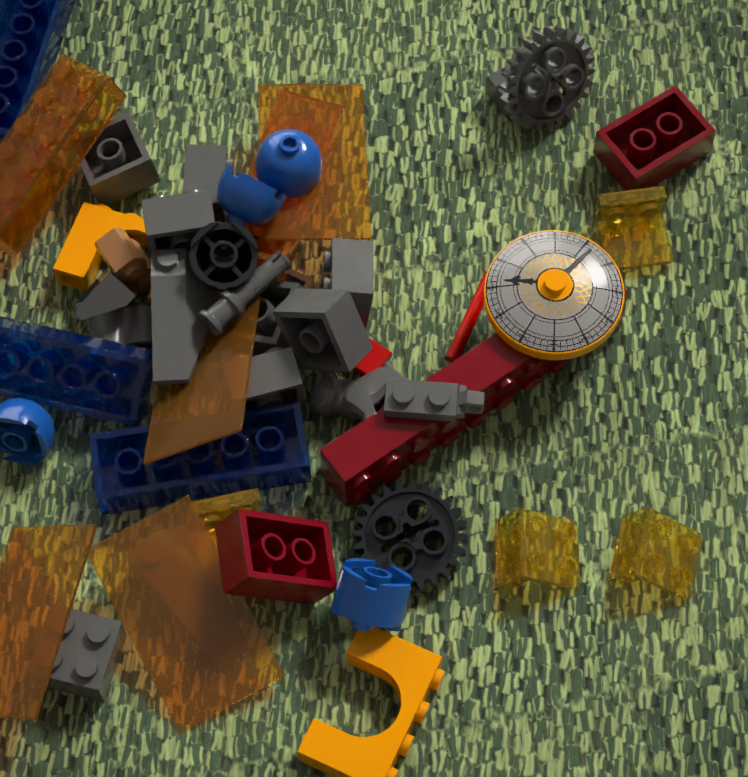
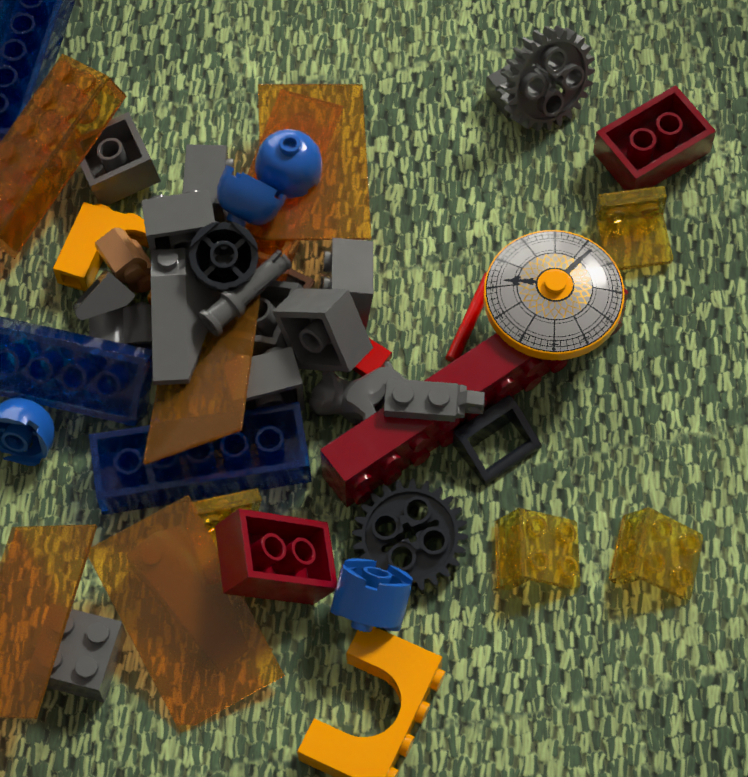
none -> black tile [453,395,542,486]

